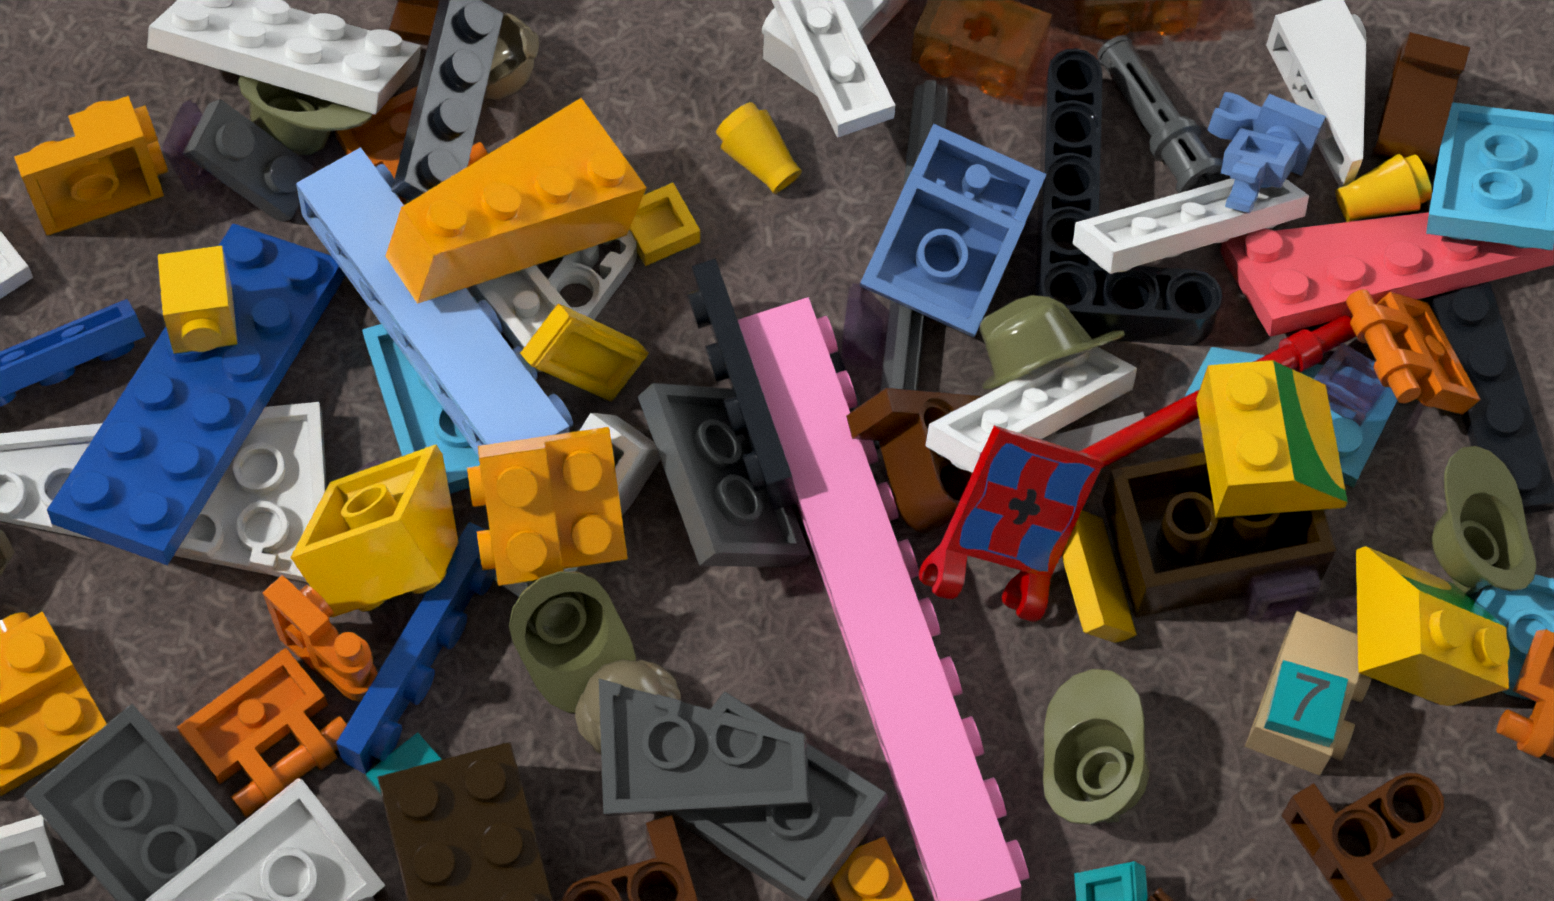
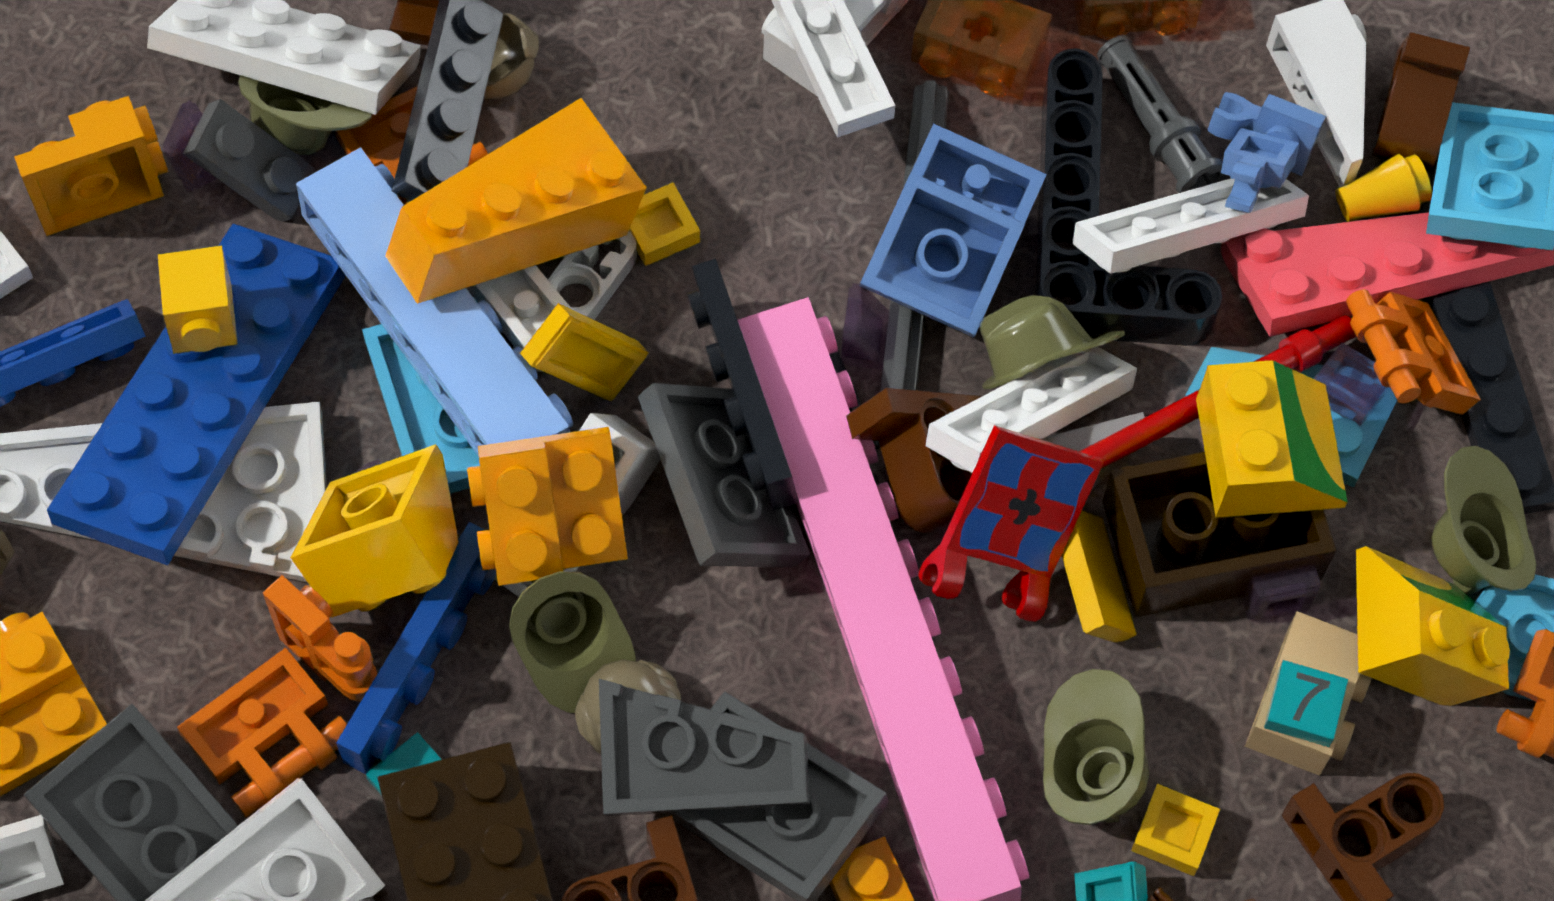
yellow cone [716,102,802,194] -> none
none -> yellow plate [1131,784,1220,876]

